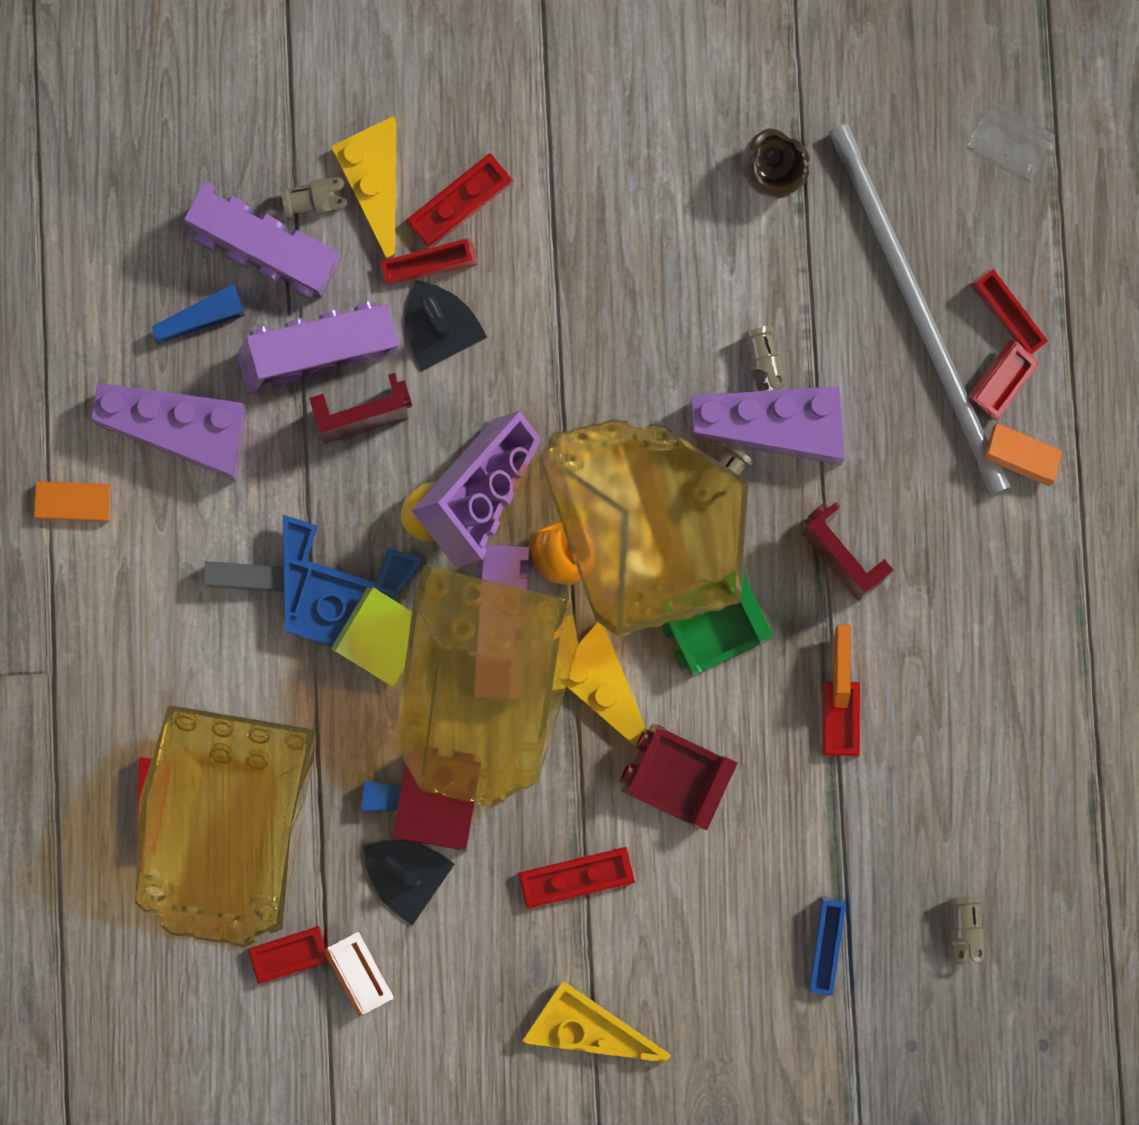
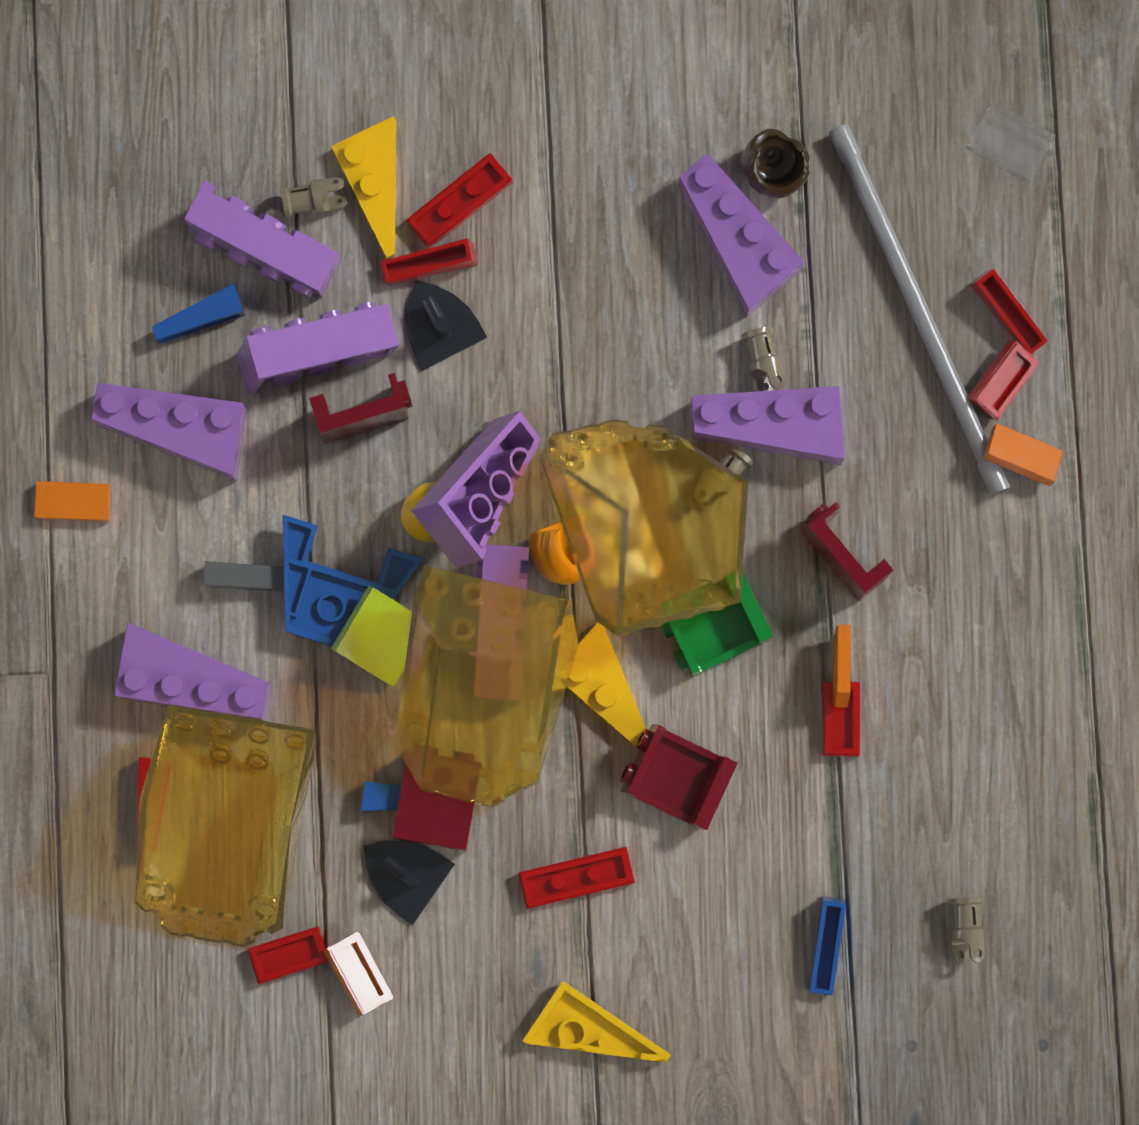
none -> medium lavender wedge [115,622,272,722]
none -> medium lavender wedge [678,153,804,317]

